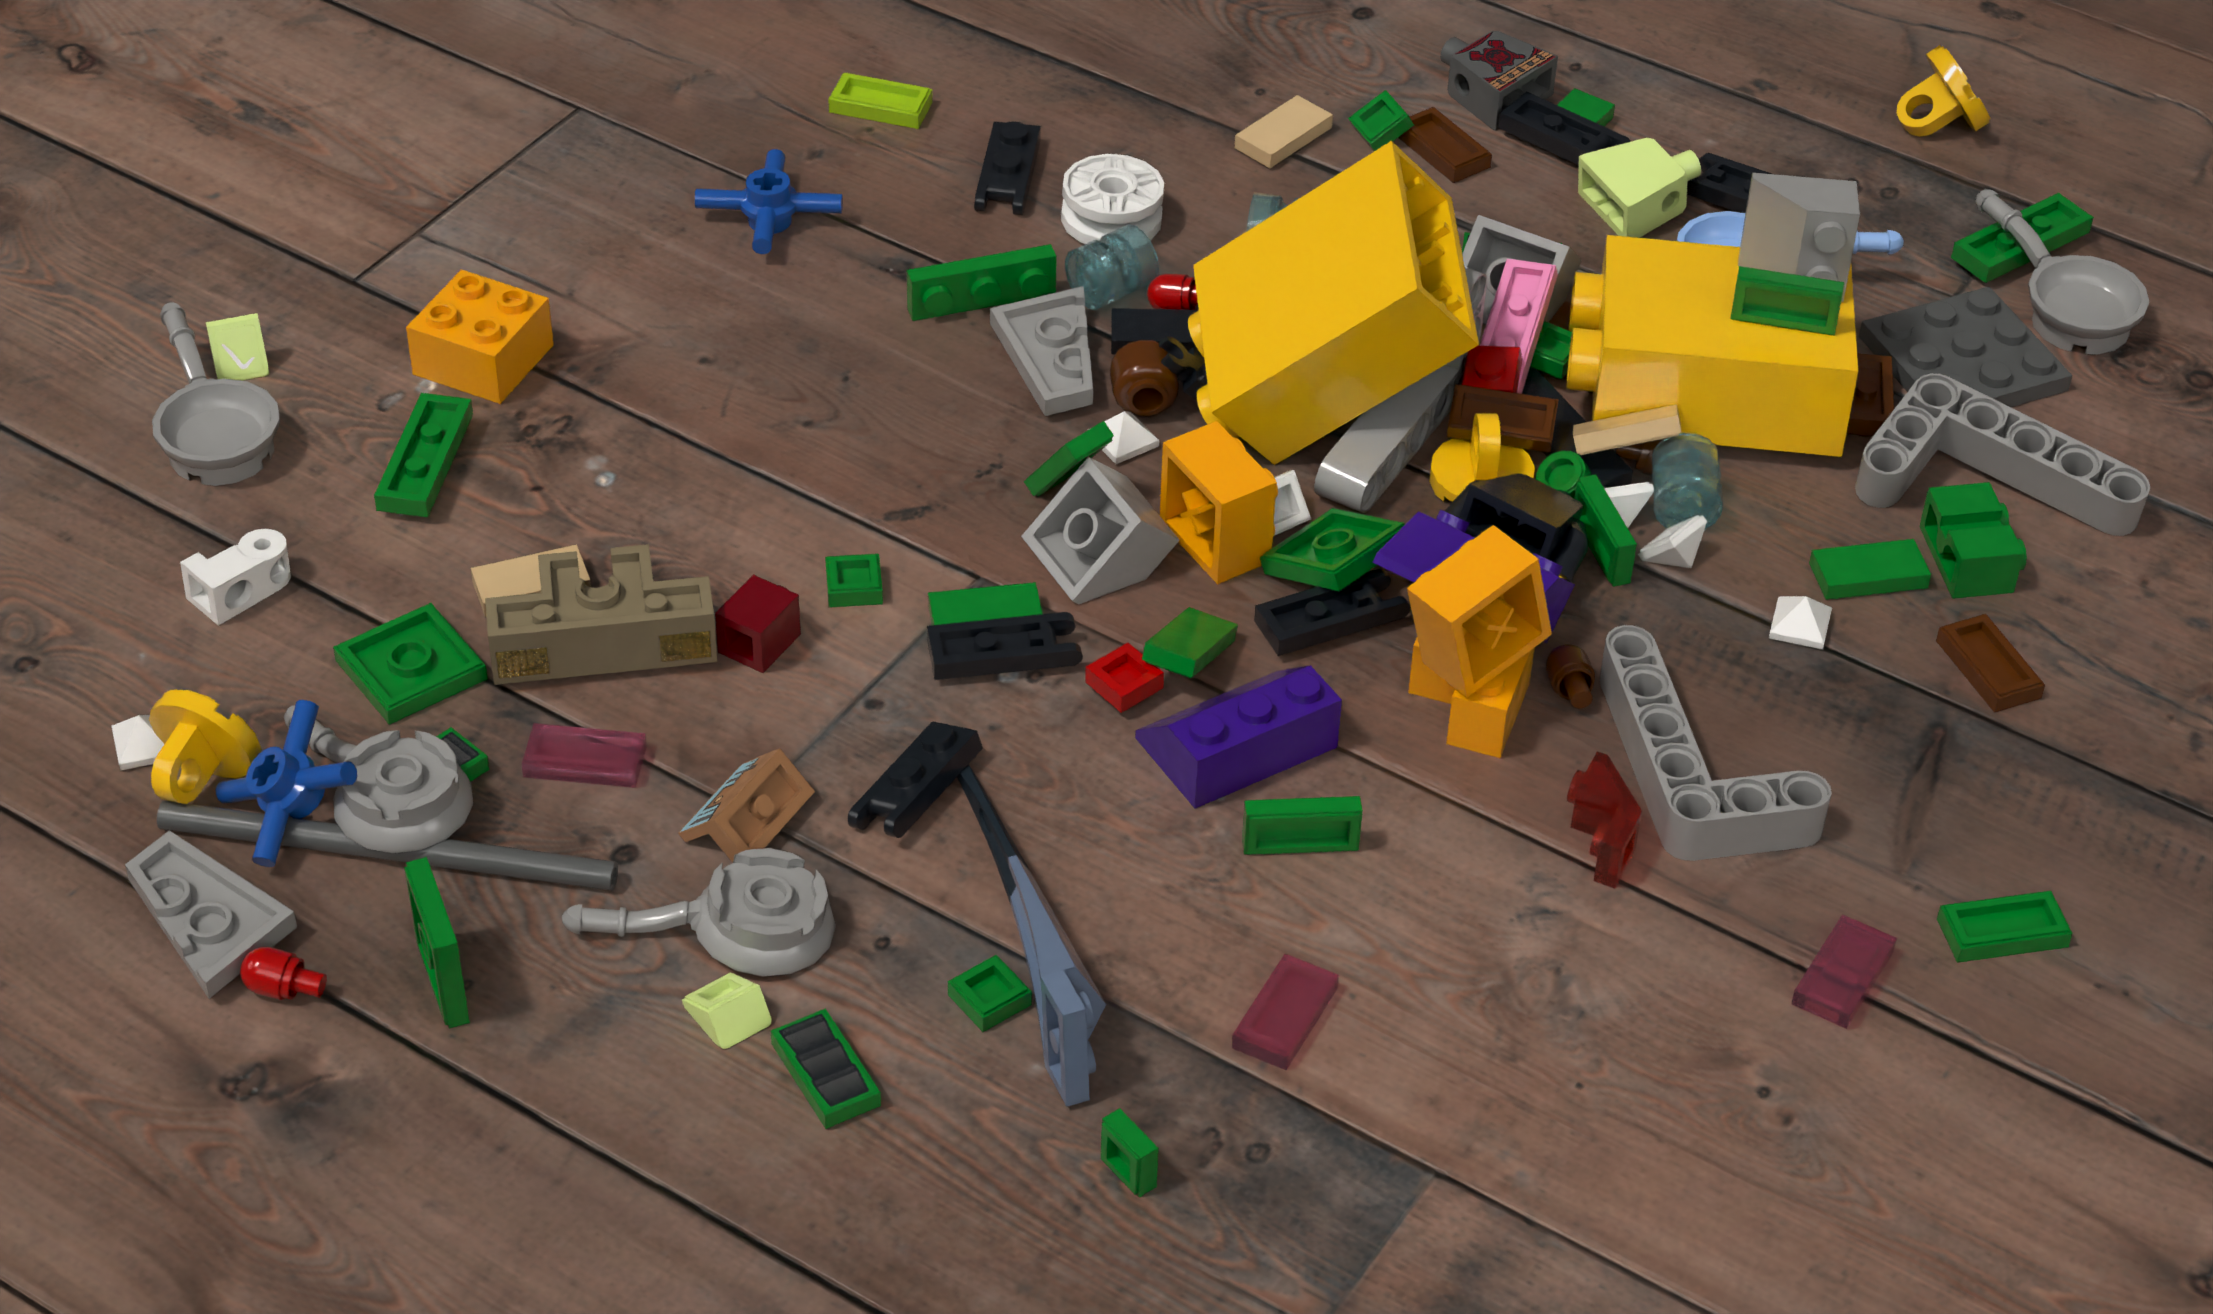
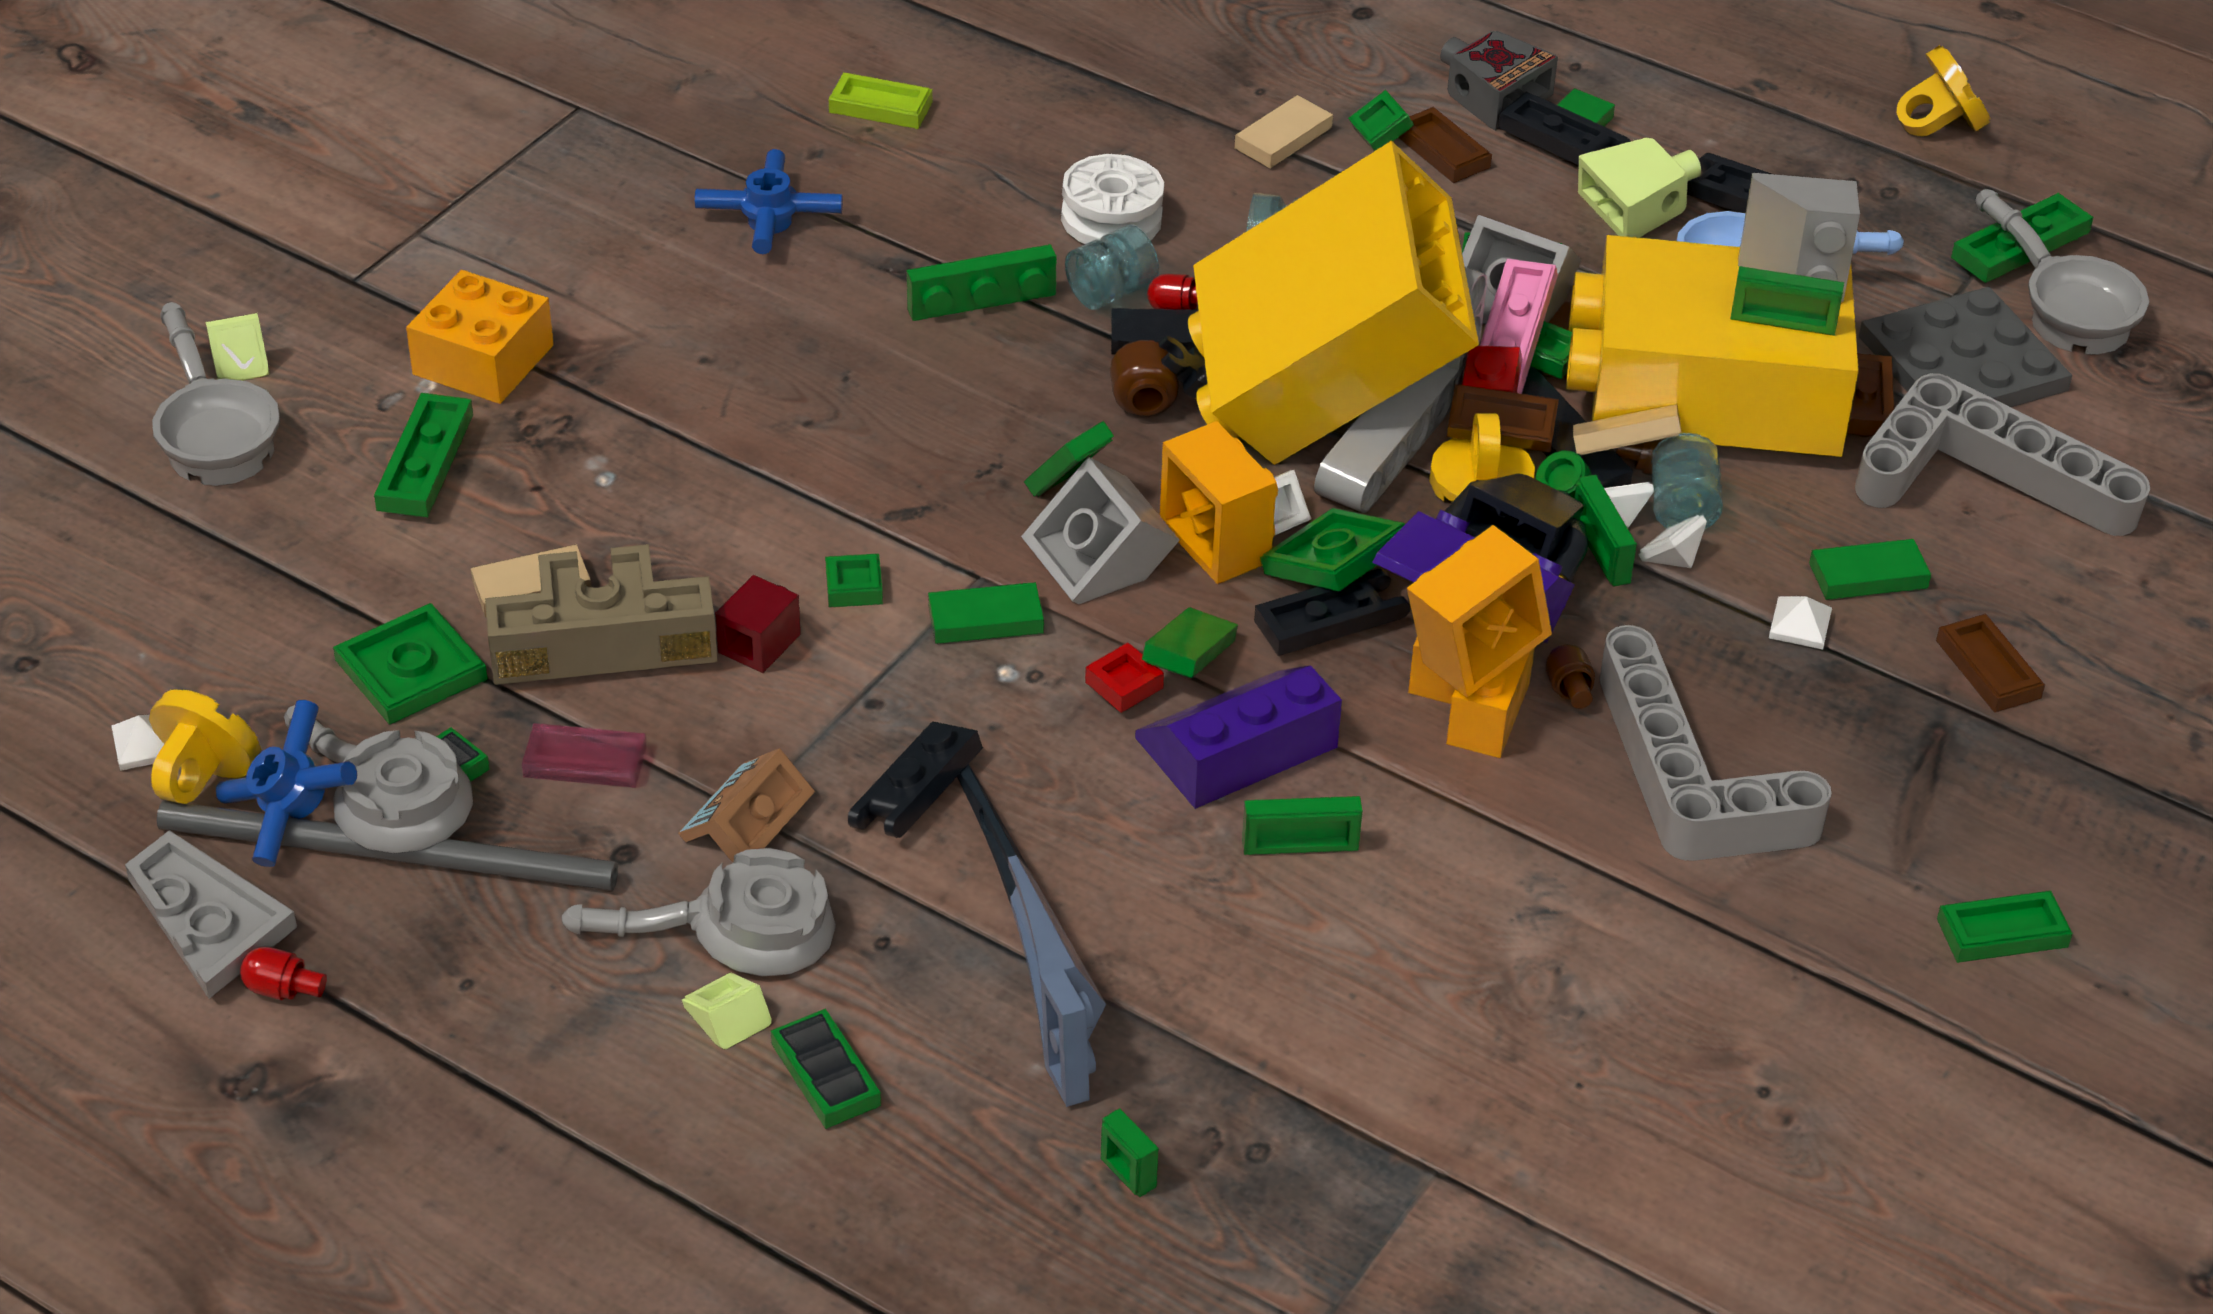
white leg [180,529,291,626] -> none
green tile [404,857,470,1029] -> none
black hinge [927,612,1083,680] -> none
green tile [947,955,1032,1032] -> none
black hinge [974,121,1041,215] -> none
light grey wing [990,286,1093,416] -> none
white slope [1088,411,1159,464] -> none
clear pink tile [1232,954,1339,1070] -> none
clear red slope [1567,751,1642,889] -> none
clear pink tile [1791,914,1897,1029] -> none
green brick [1919,482,2027,599] -> none

